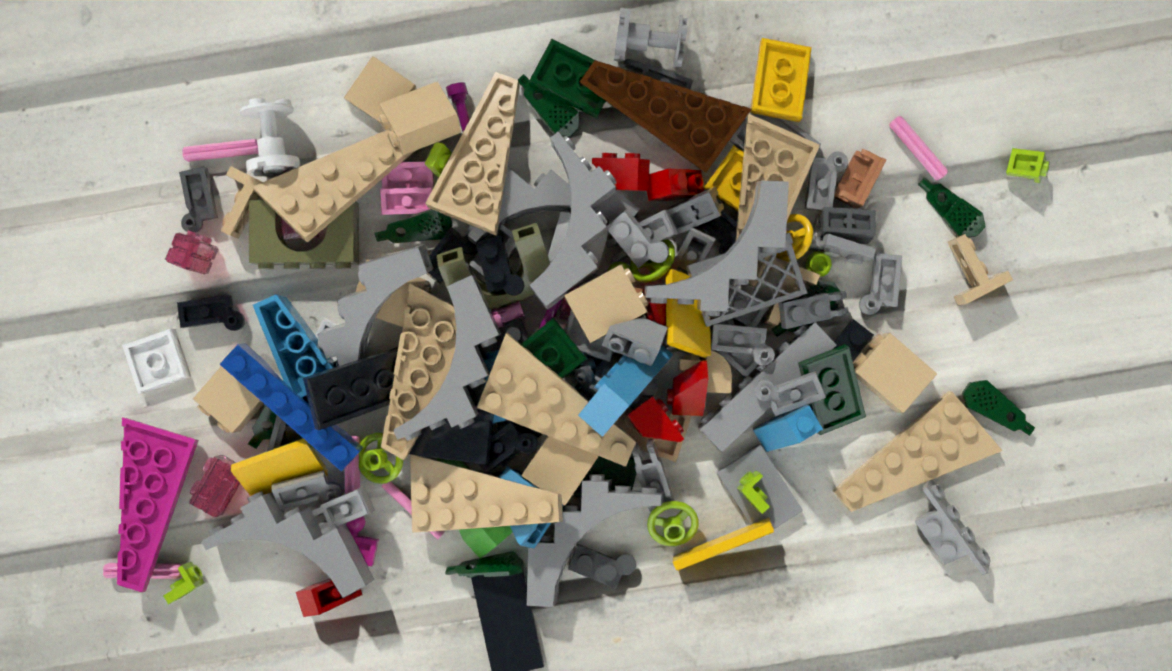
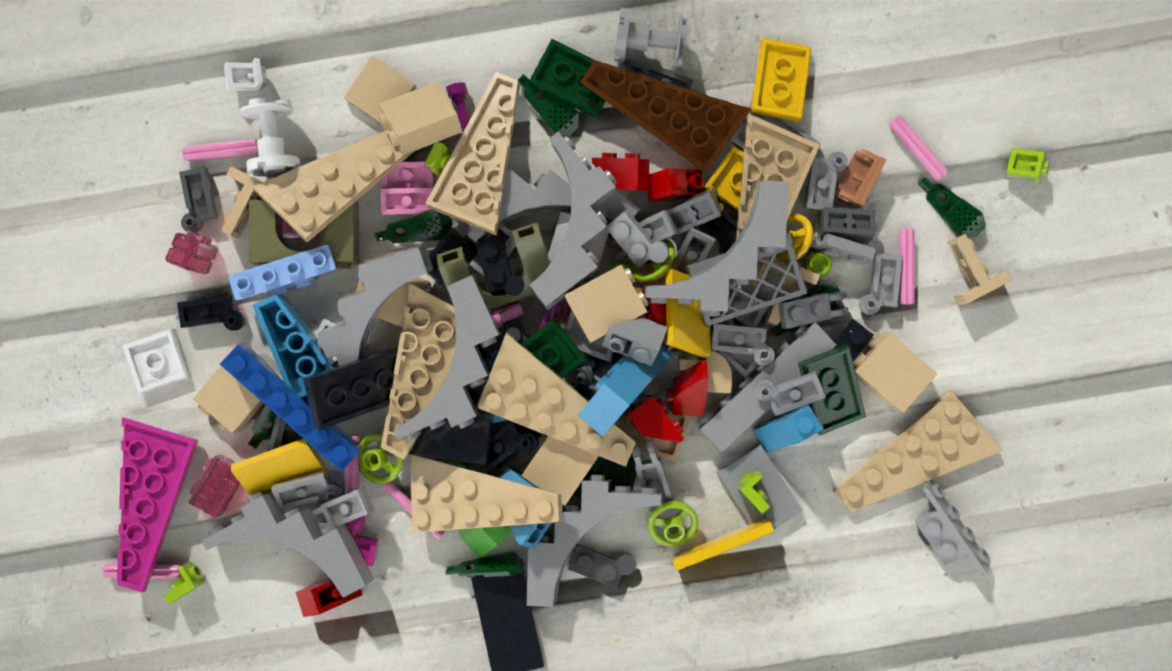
dark green piece [962,380,1035,436] -> none
none -> white bracket [224,58,266,91]
none -> light blue bracket [229,245,336,300]
none -> bright pink axle [899,229,915,305]

